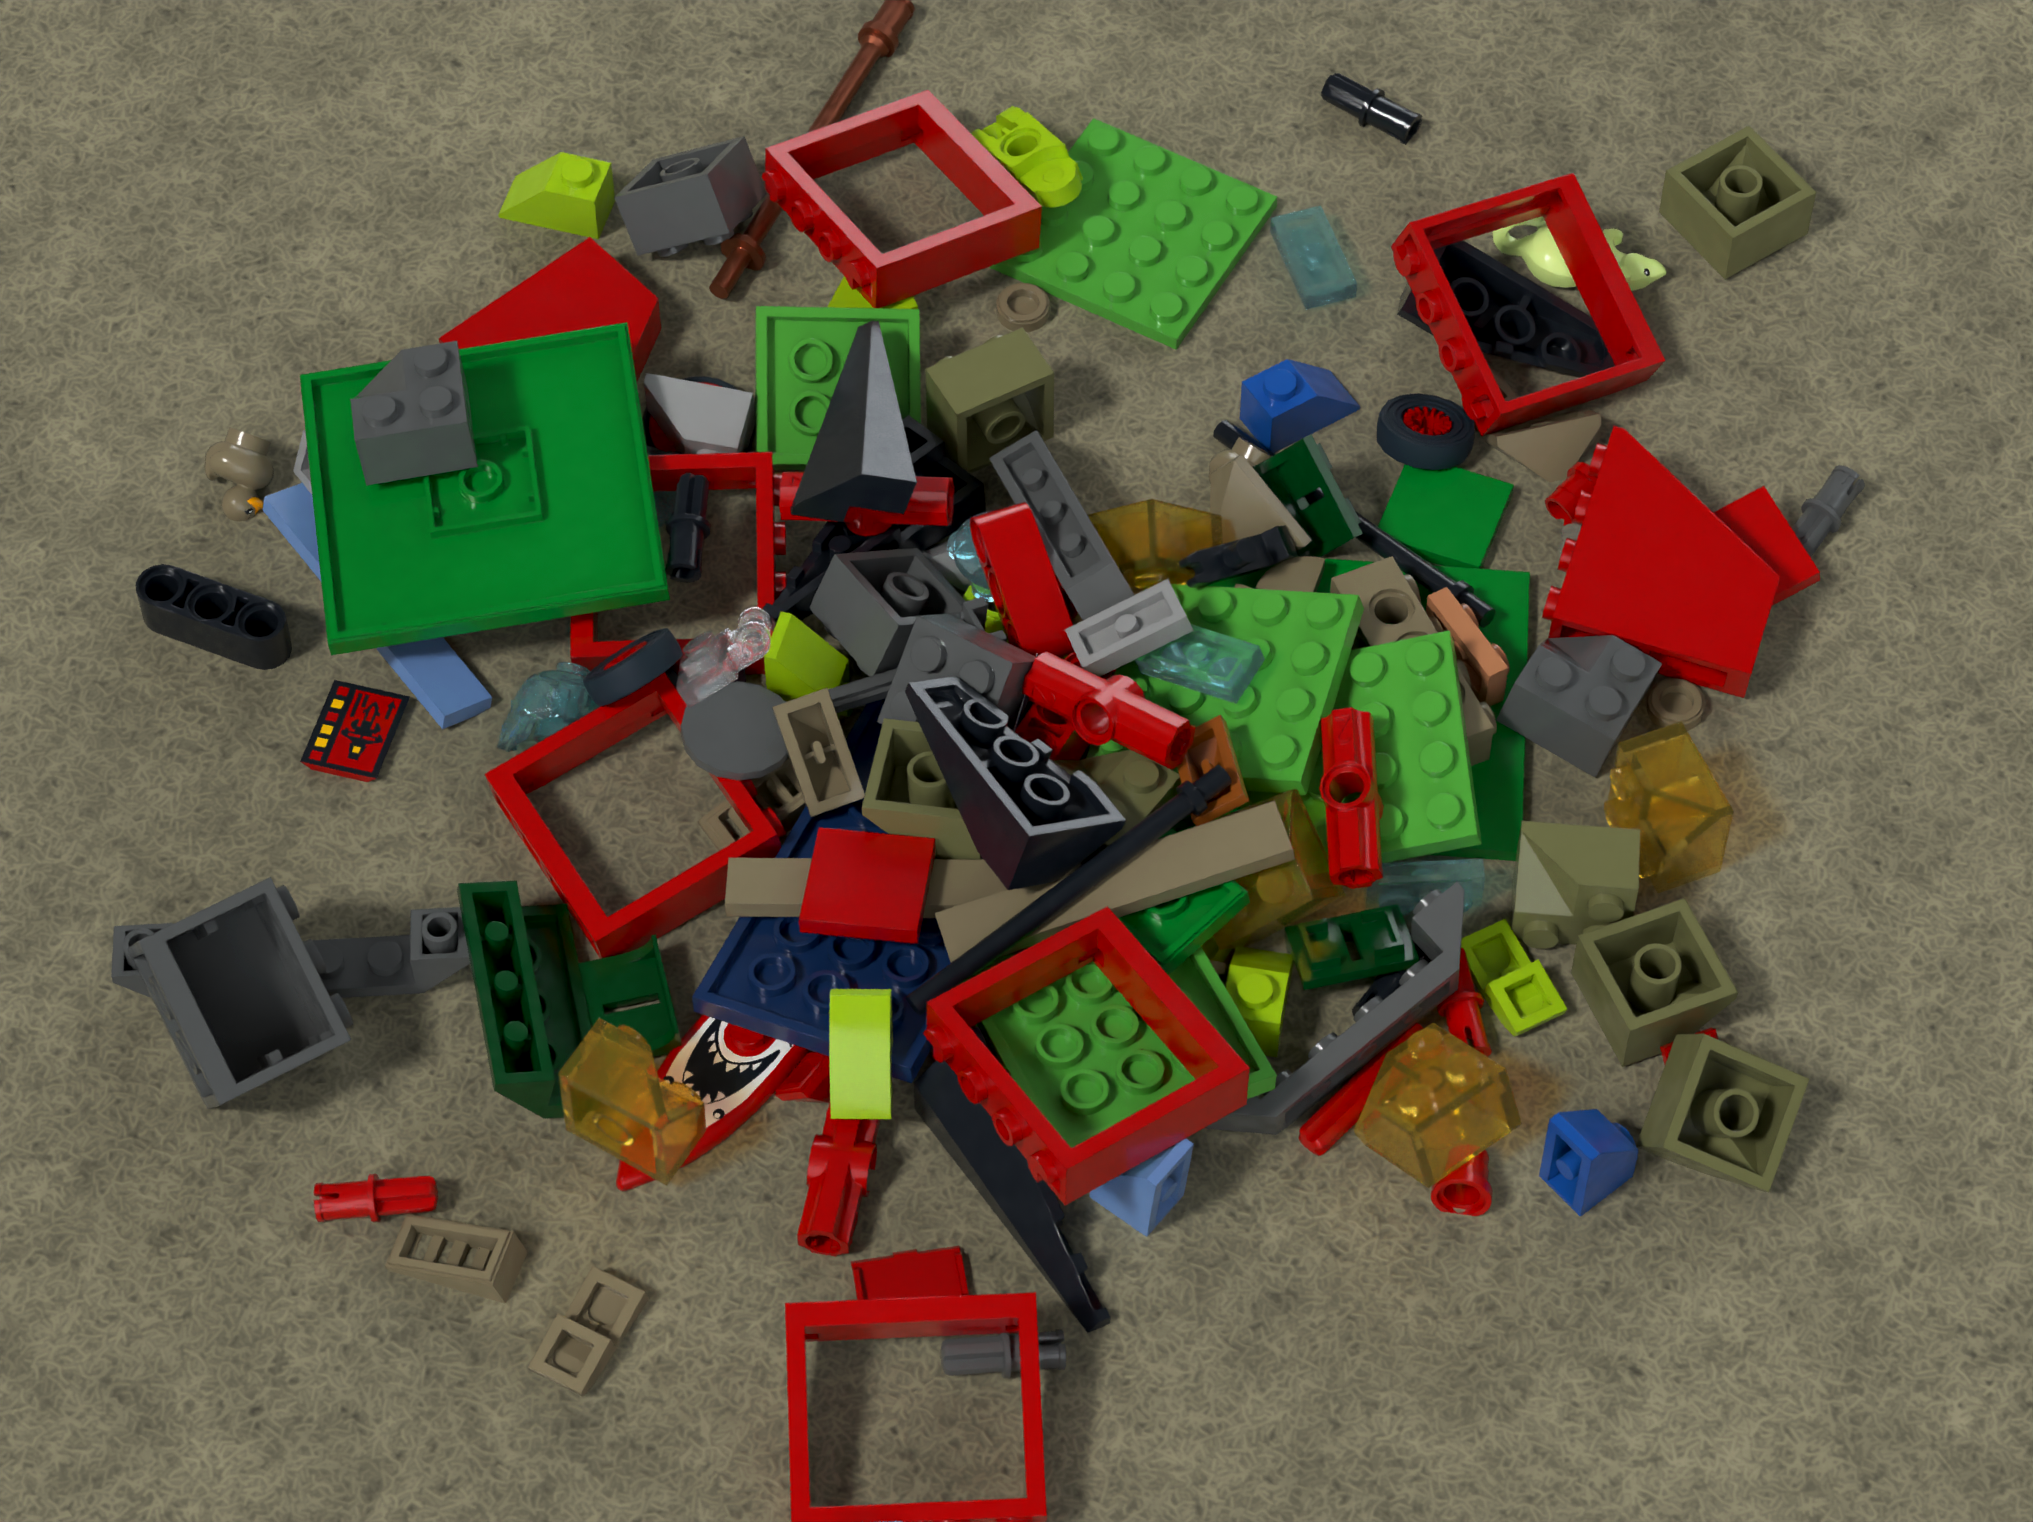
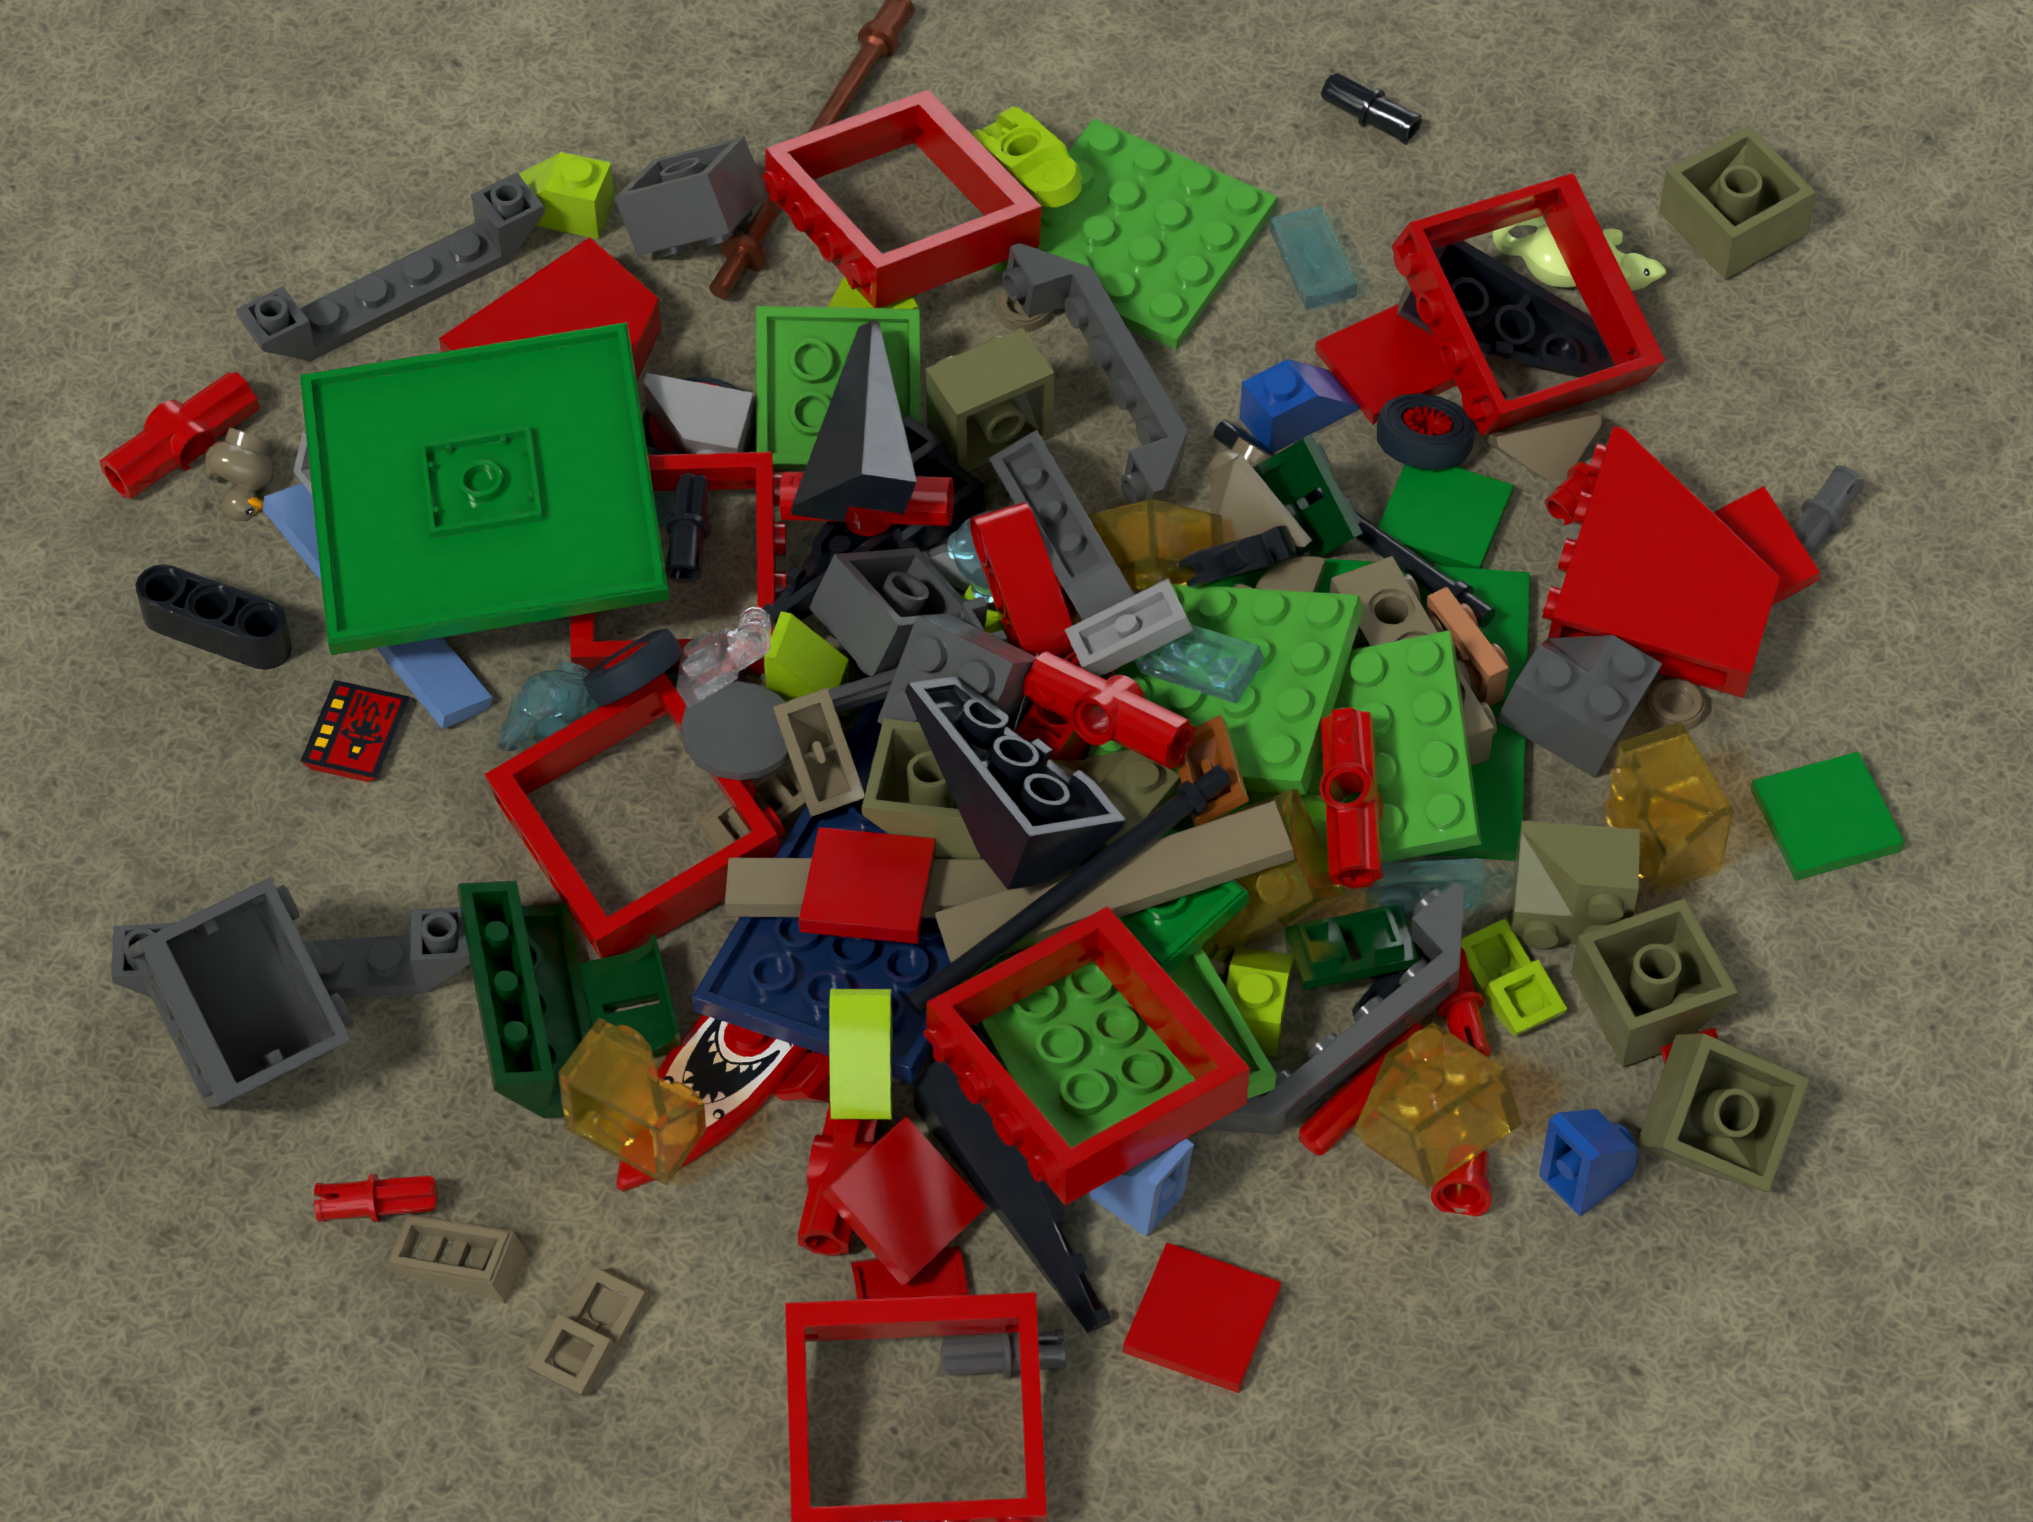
dark grey slope [350,341,478,486] -> none
none -> red piece [99,371,260,499]
none -> dark grey slope [236,172,545,361]
none -> red tile [821,1116,987,1286]
none -> dark grey slope [1003,243,1188,521]
none -> red tile [1123,1242,1282,1393]
none -> red tile [1315,303,1457,425]
none -> green tile [1751,751,1904,881]

